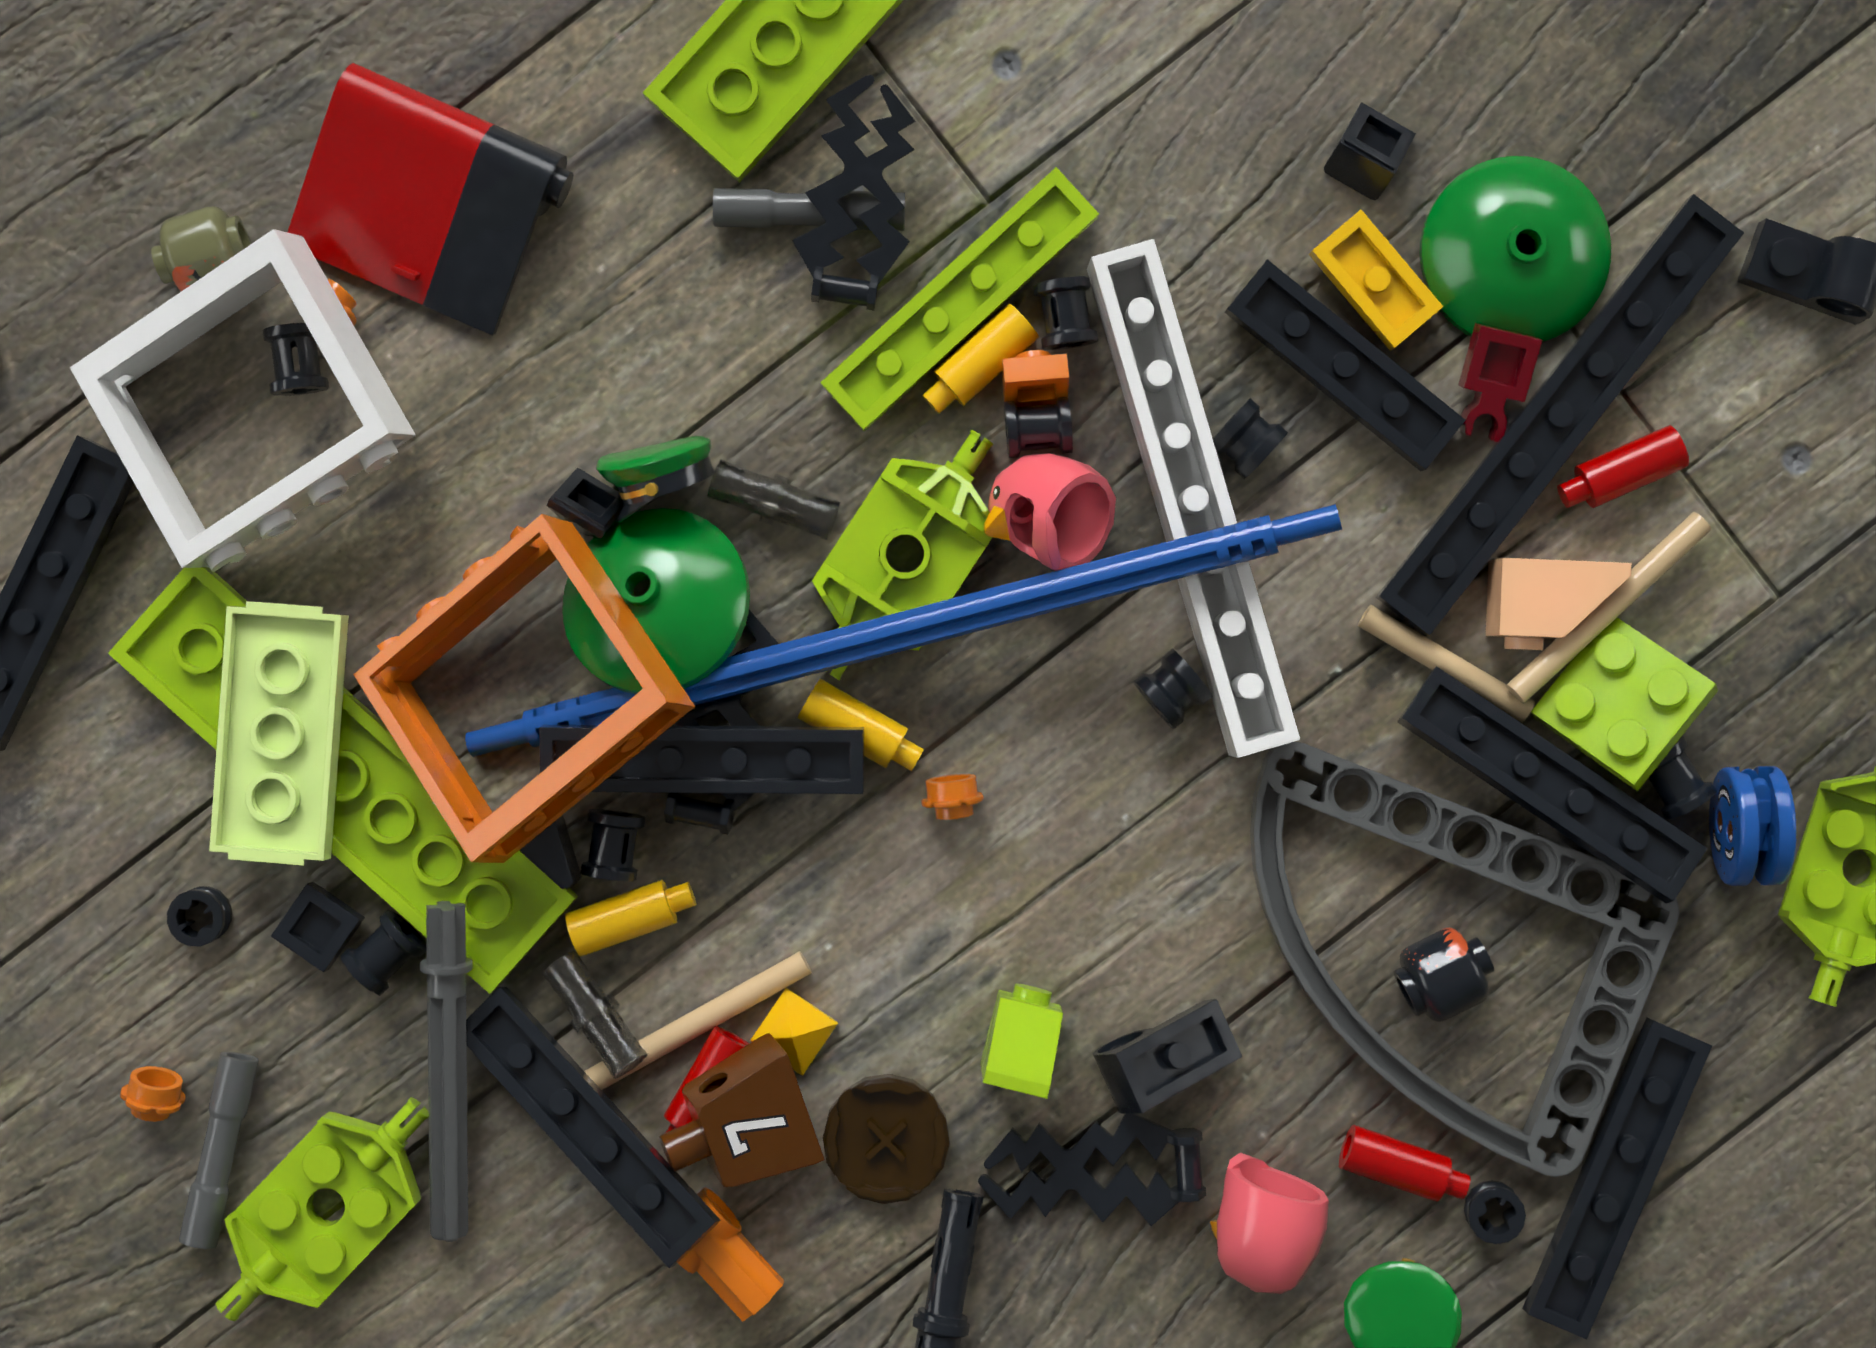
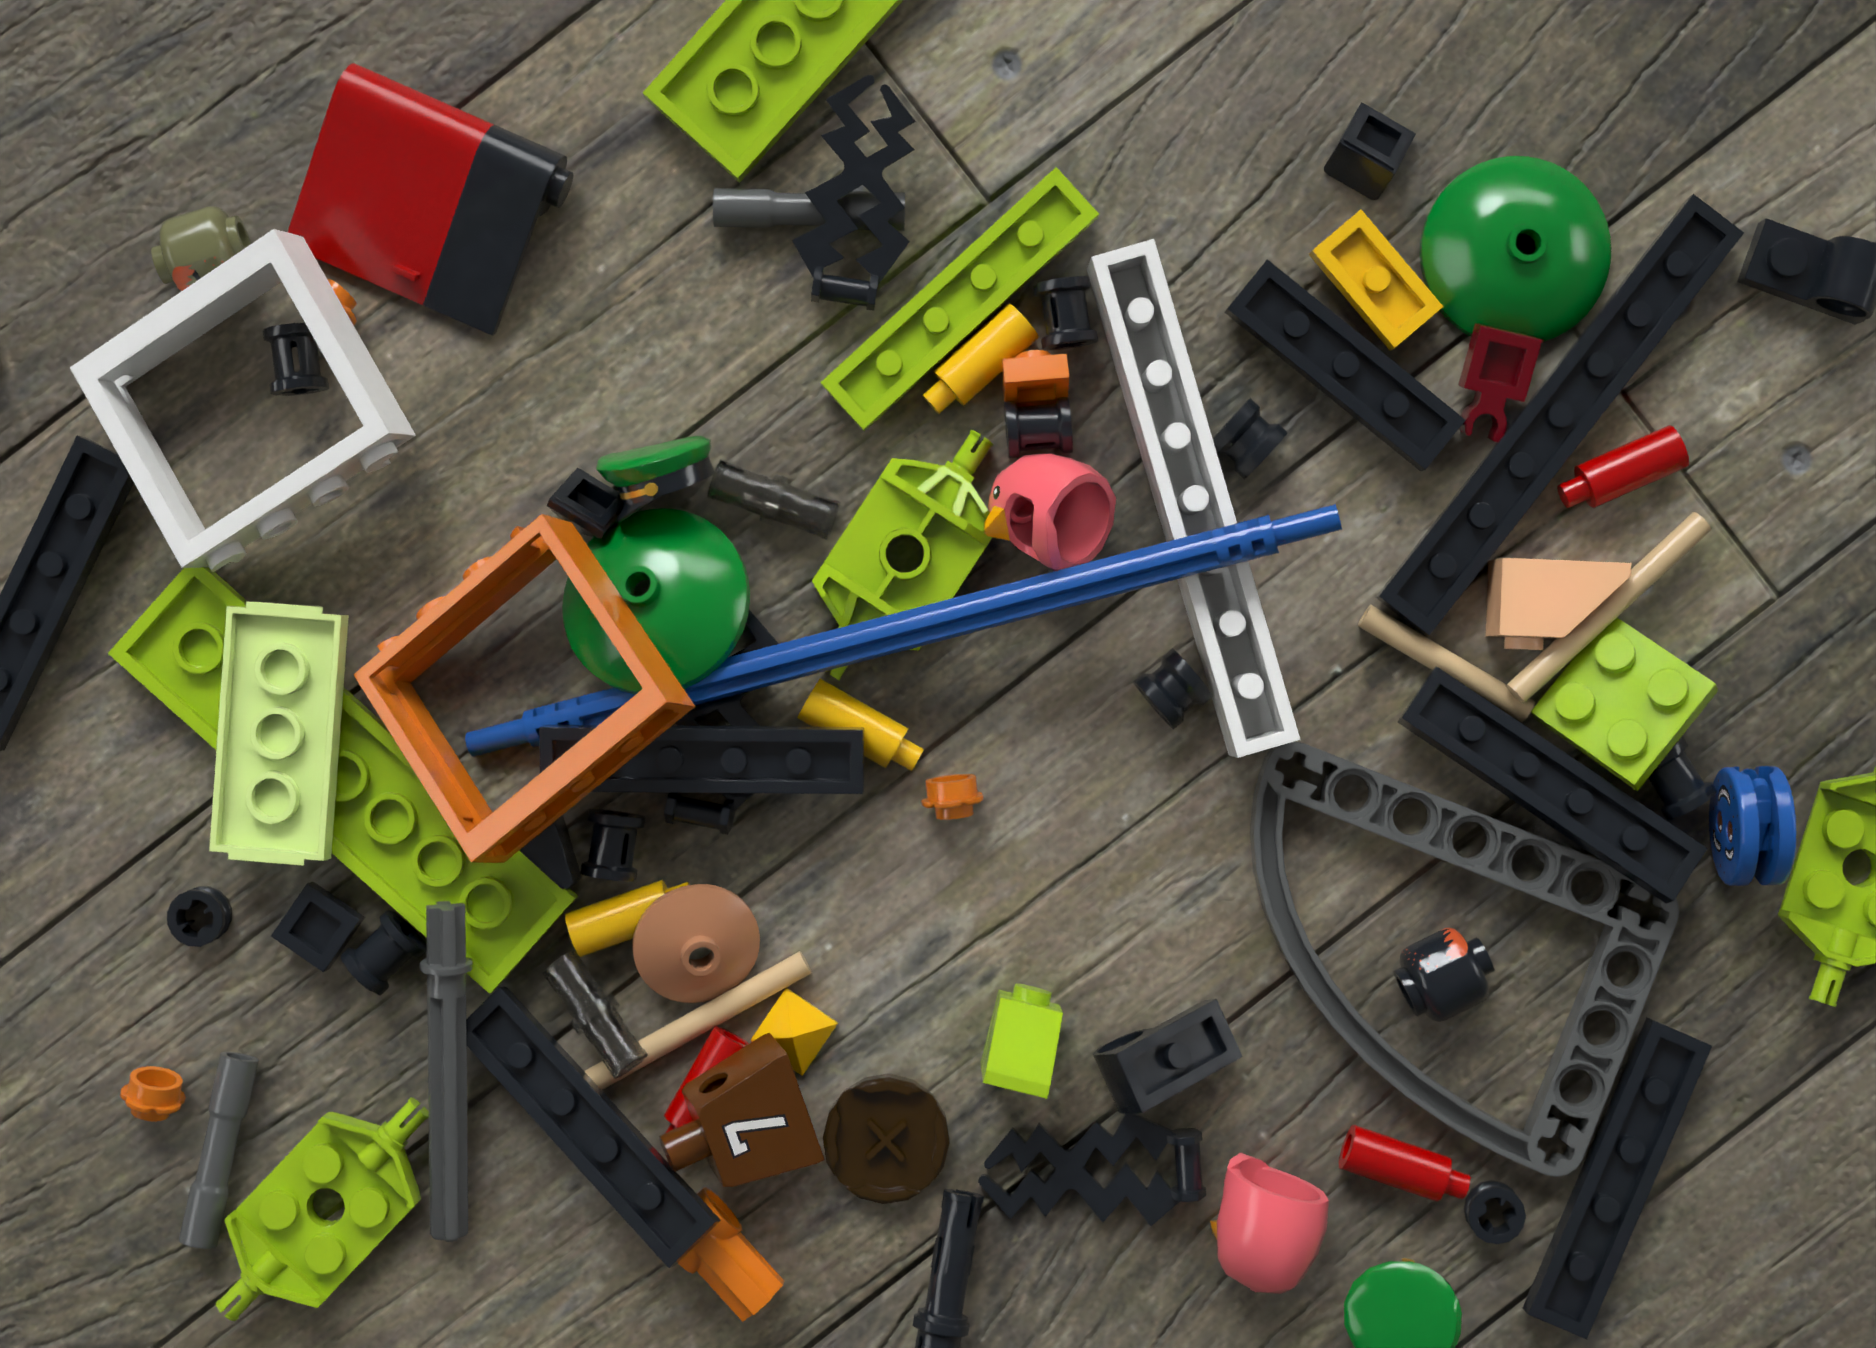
none -> nougat dish [632,884,760,1003]

